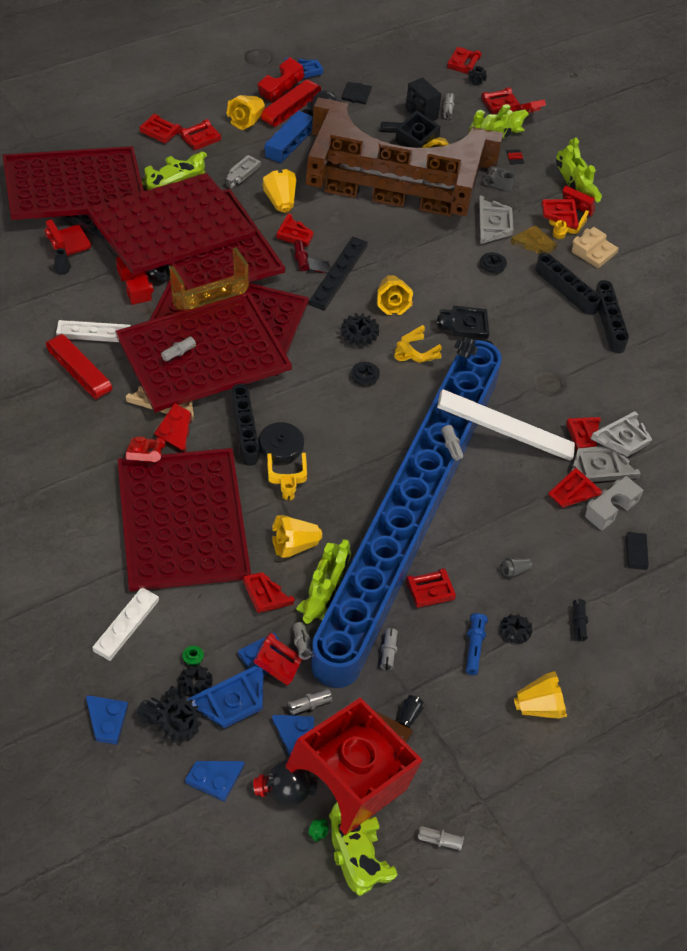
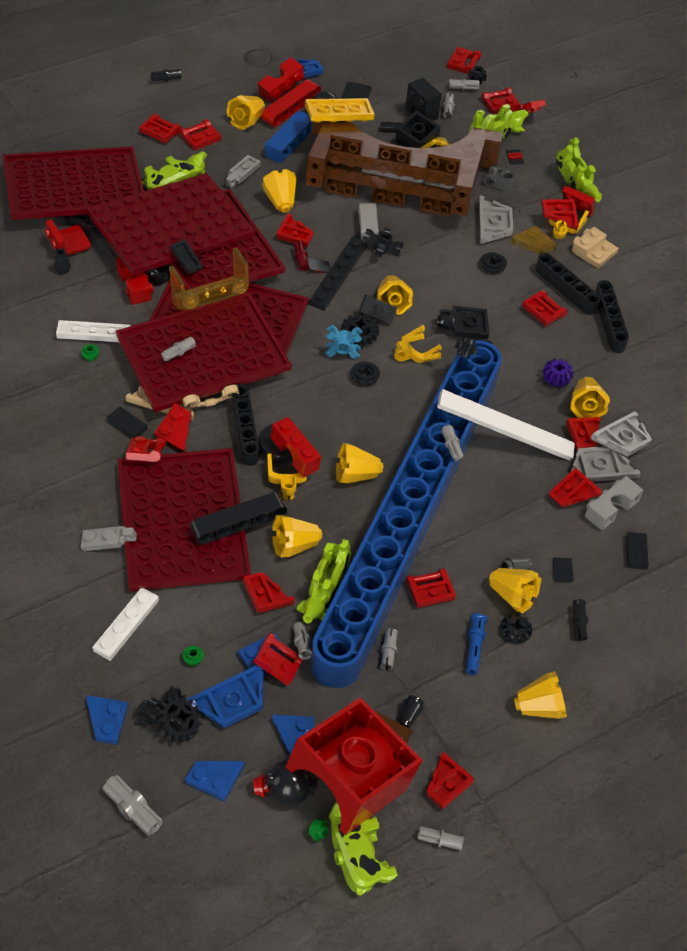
red beam [46,333,112,399] -> none
black gear [179,664,213,696] -> none
light grey pin [288,689,332,716] -> none
none -> green plate [81,344,100,361]
none -> light grey hinge [81,526,137,551]
none -> light grey piece [103,775,163,836]
none -> black tile [107,406,148,438]
none -> black axle [150,69,182,82]
none -> black plate [169,239,203,276]
none -> tan piece [183,385,239,408]
none -> black beam [190,492,287,544]
none -> red arch [271,417,321,478]
none -> yellow plate [305,98,375,122]
none -> dark azure pin [325,325,362,359]
none -> yellow cone [336,443,383,484]
none -> light grey beam [359,203,378,240]
none -> black plate [359,295,397,324]
none -> black pin [362,227,404,258]
none -> red wing [427,752,474,810]
none -> light grey axle [449,78,479,91]
none -> yellow cone [489,568,542,614]
none -> red plate [522,290,568,326]
none -> dark purple gear [543,358,574,388]
none -> black piece [553,557,574,582]
none -> yellow cone [570,377,610,418]

